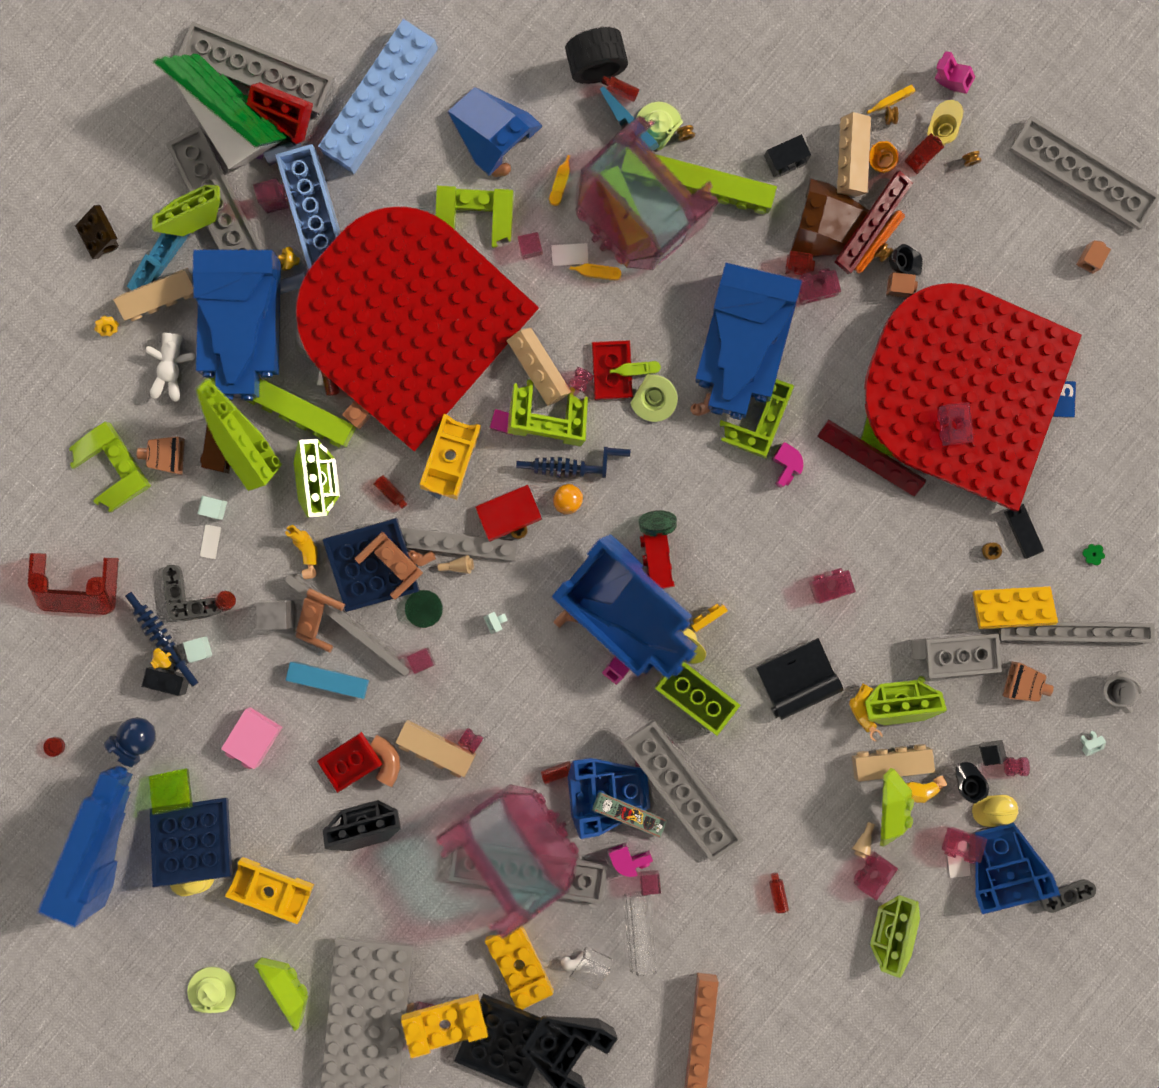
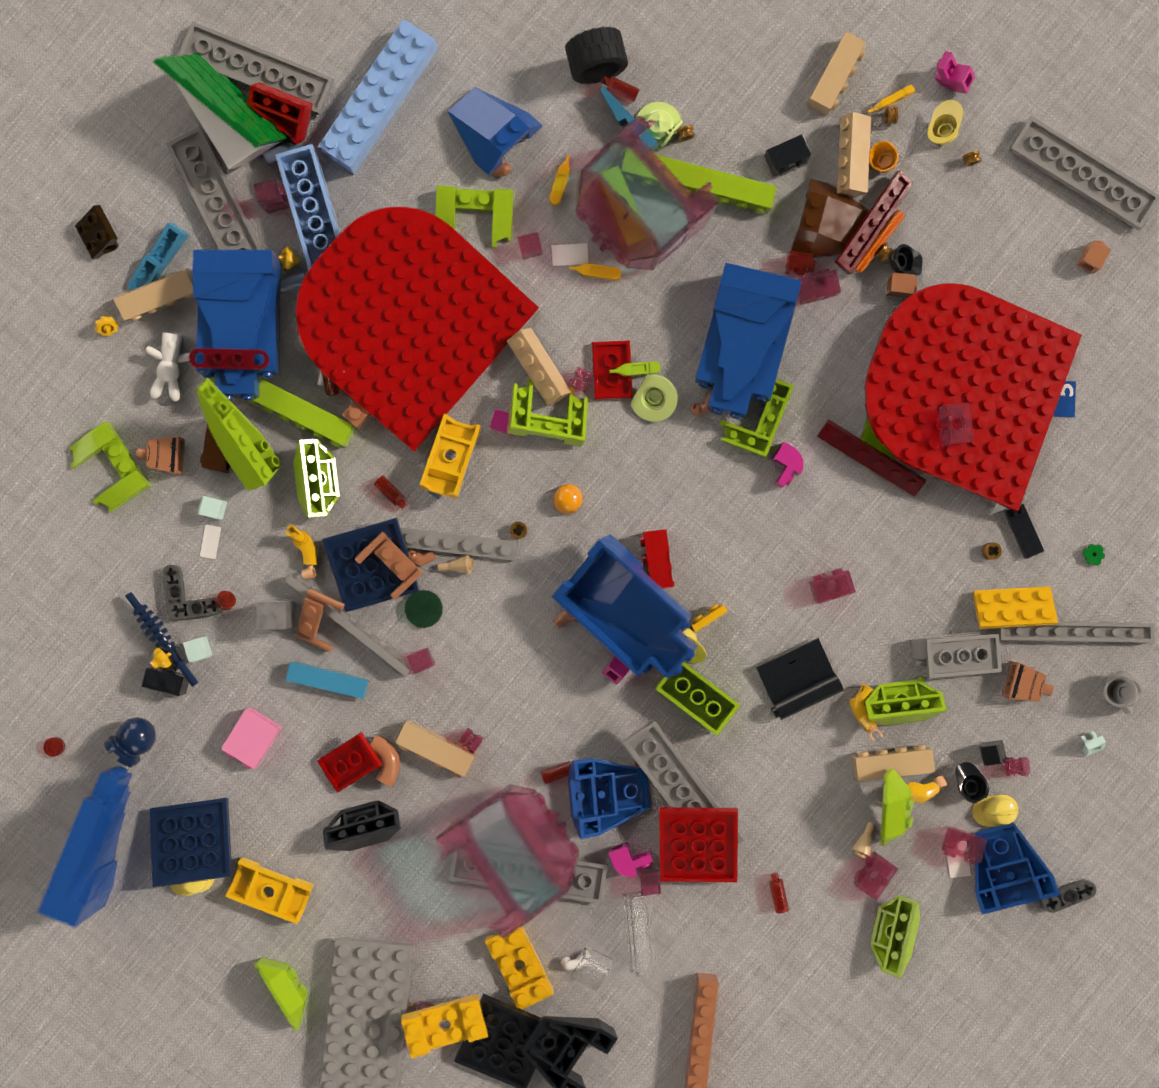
clear red windscreen [28,553,119,615] -> none
clear neon green tile [149,768,193,815] -> none
lime wedge [152,185,220,236] -> none
yellowish green hat [187,967,236,1013] -> none
red tile [475,485,543,542] -> none
light aqua tile [483,612,507,634] -> none
dark blue piece [516,447,631,478] -> none
tile [592,792,667,838] -> none
clear green tile [638,510,677,536] -> none
clear red brick [905,133,944,175] -> none
none -> dark red plate [189,348,270,370]
none -> red plate [659,807,738,883]
none -> tan brick [807,31,866,116]

